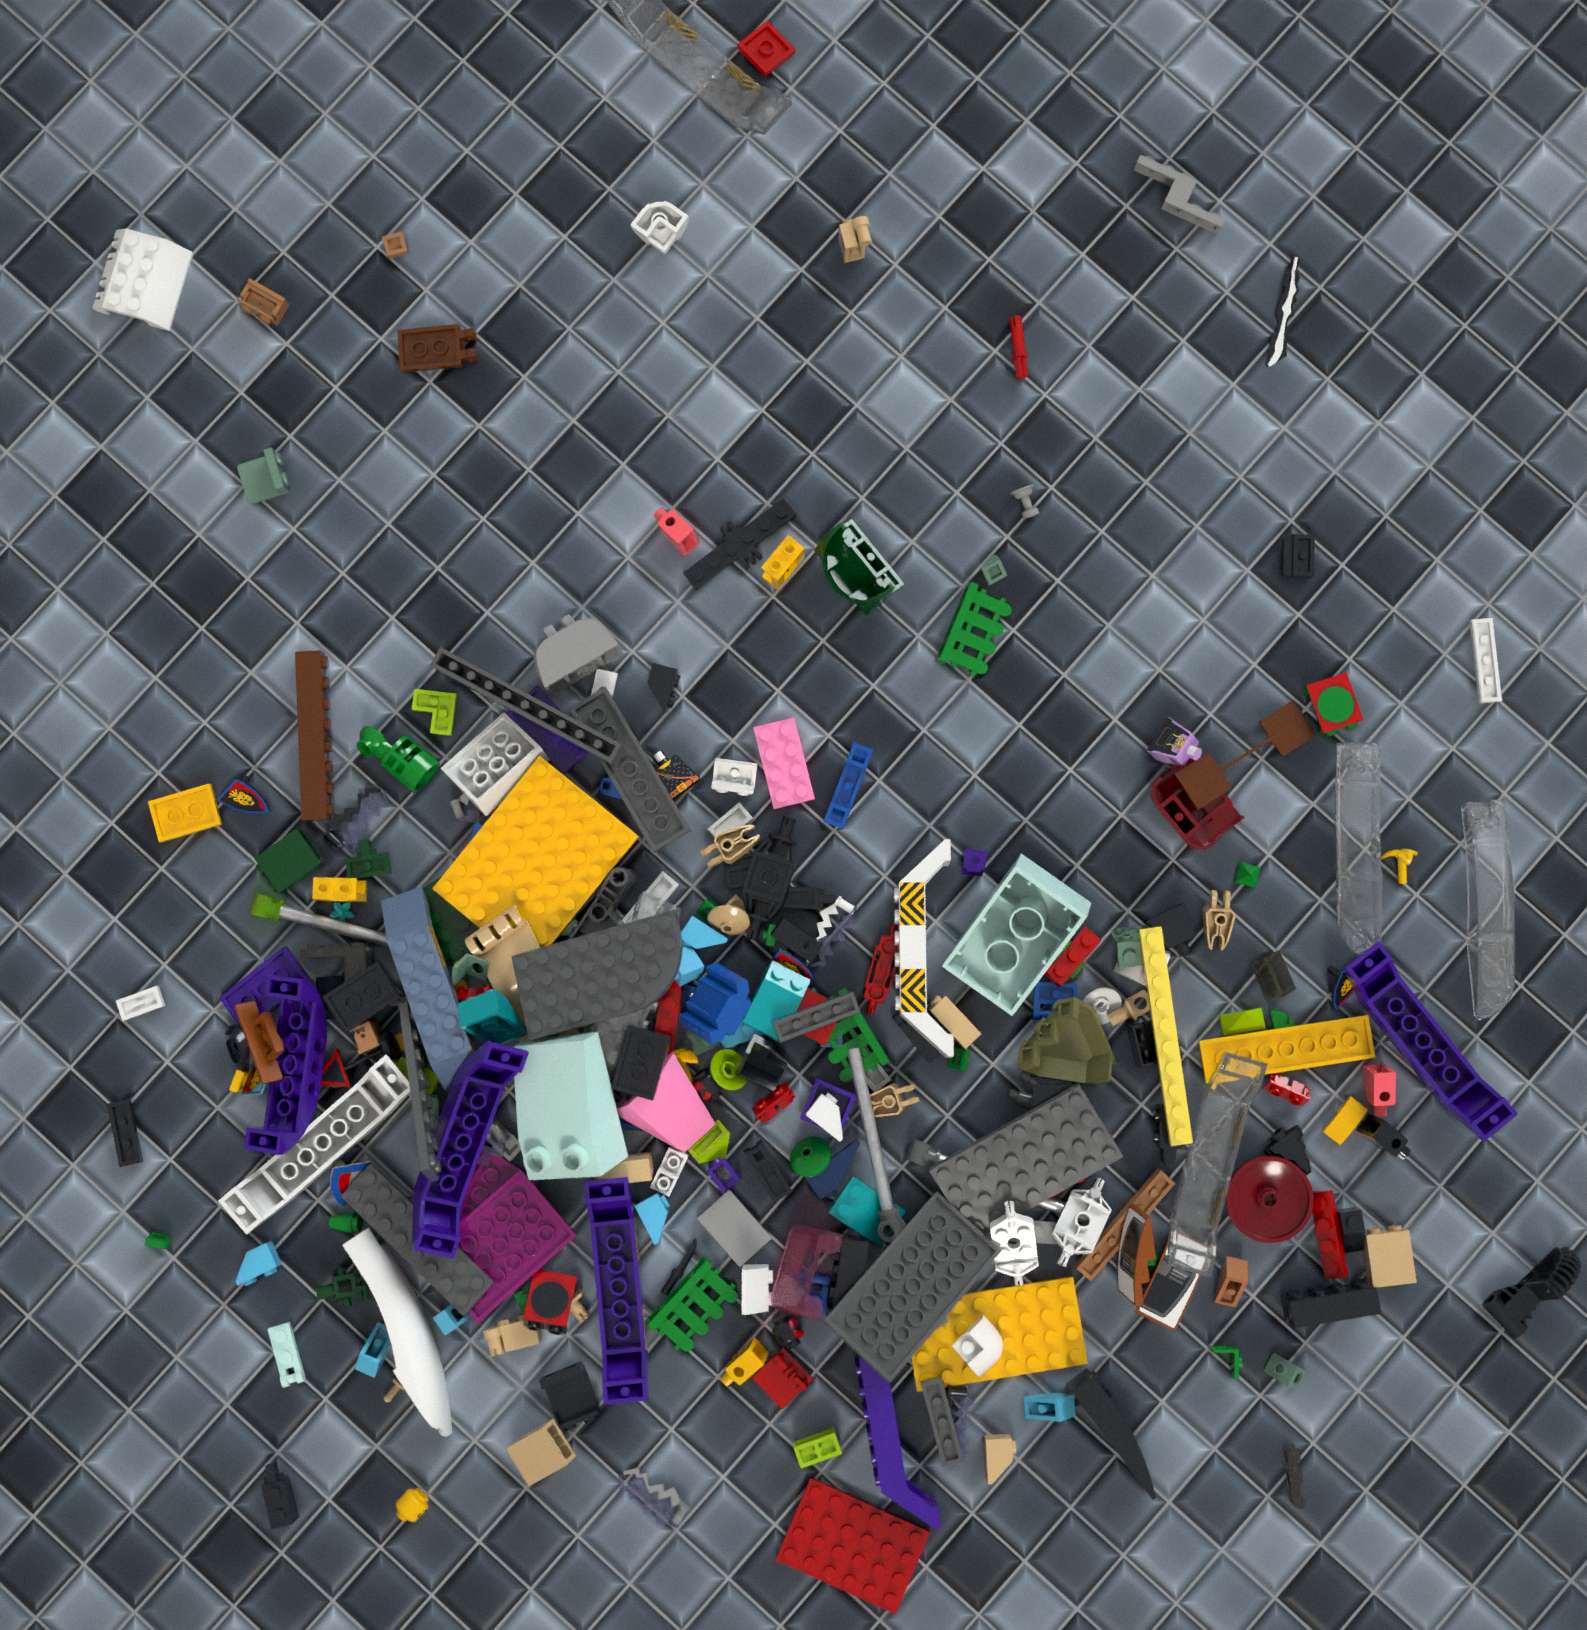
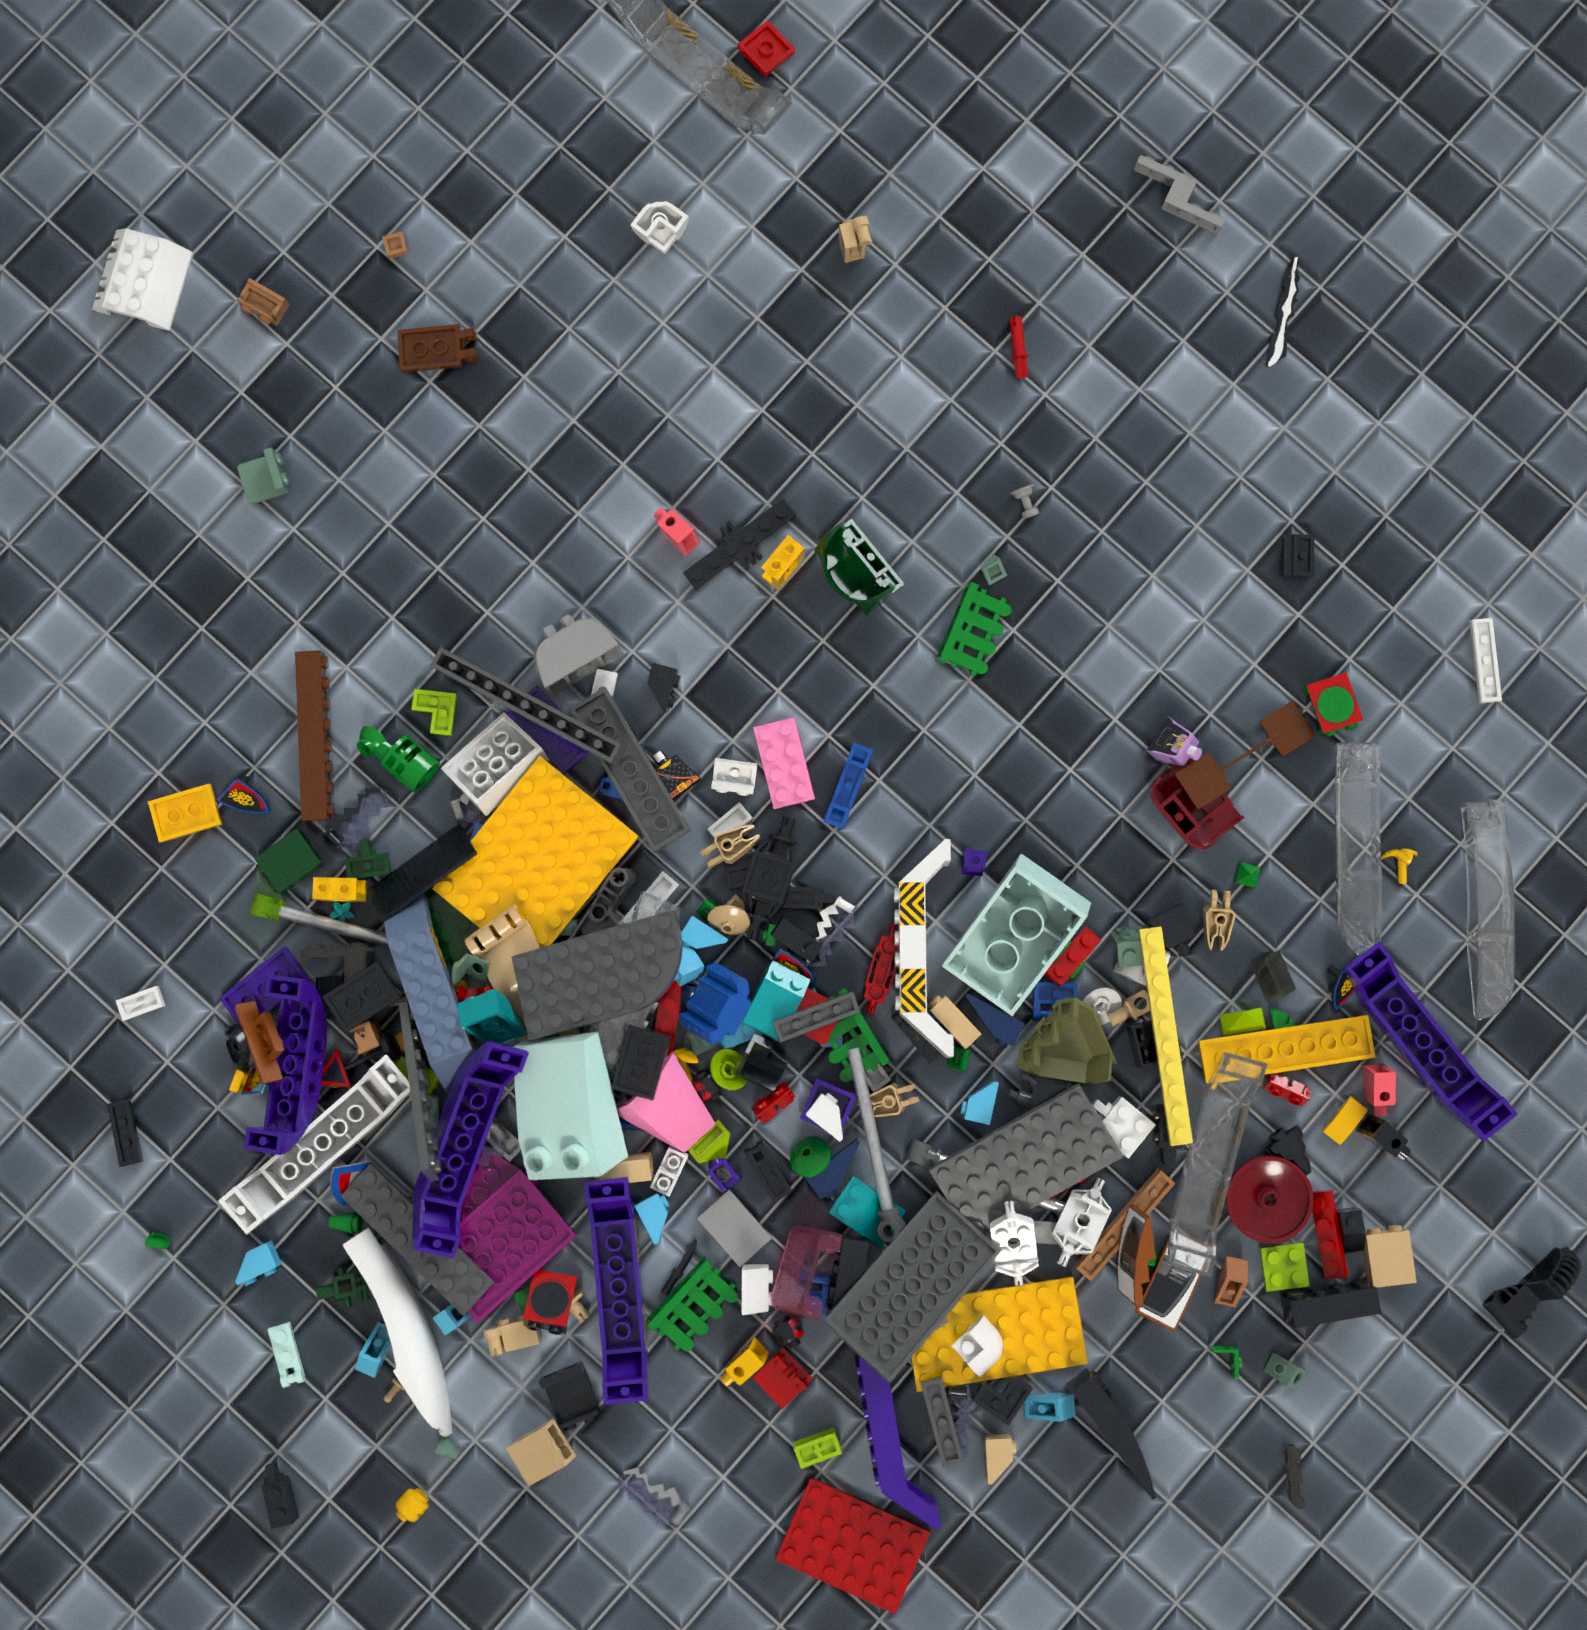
none -> black window [366,823,478,923]
none -> sand green slope [435,1436,460,1459]
none -> medium azure slope [960,1081,999,1125]
none -> dark blue slope [964,993,1025,1048]
none -> black panel [970,1375,1033,1426]
none -> white hinge [1092,1096,1155,1158]
none -> lime plate [1259,1242,1310,1292]

